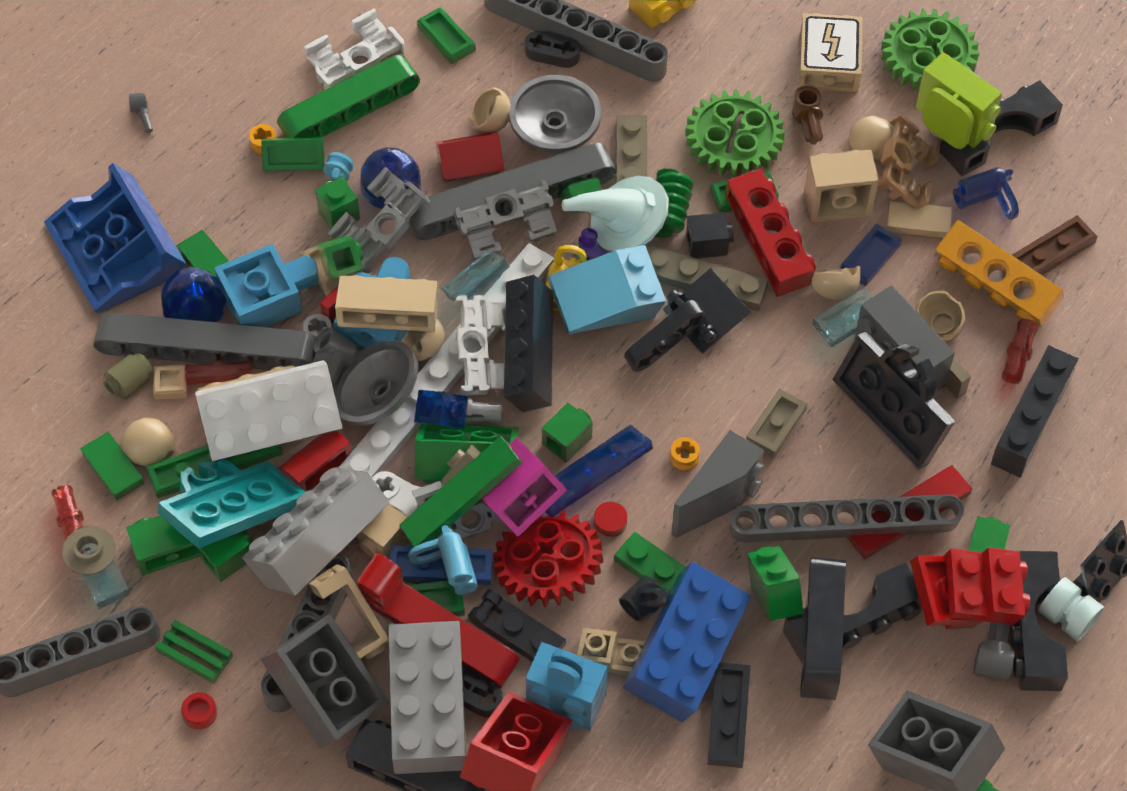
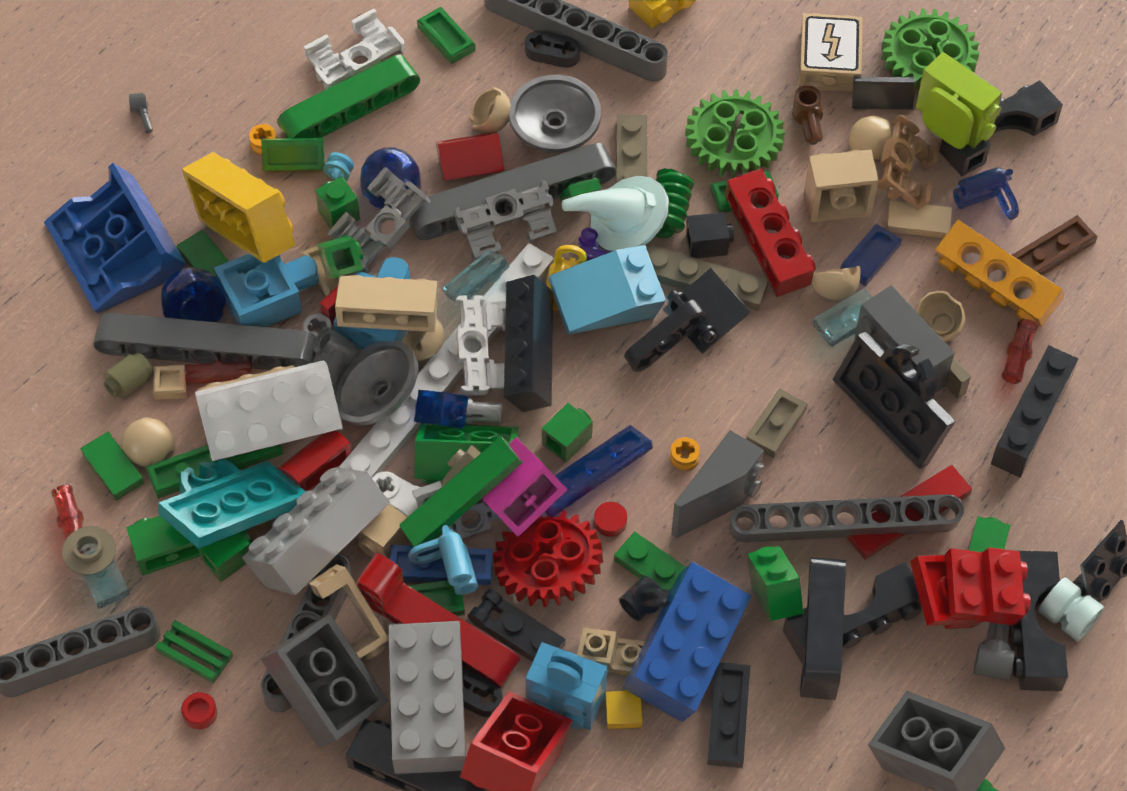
none -> yellow brick [182,152,295,263]
none -> yellow tile [605,691,642,729]
none -> black tile [851,76,915,110]

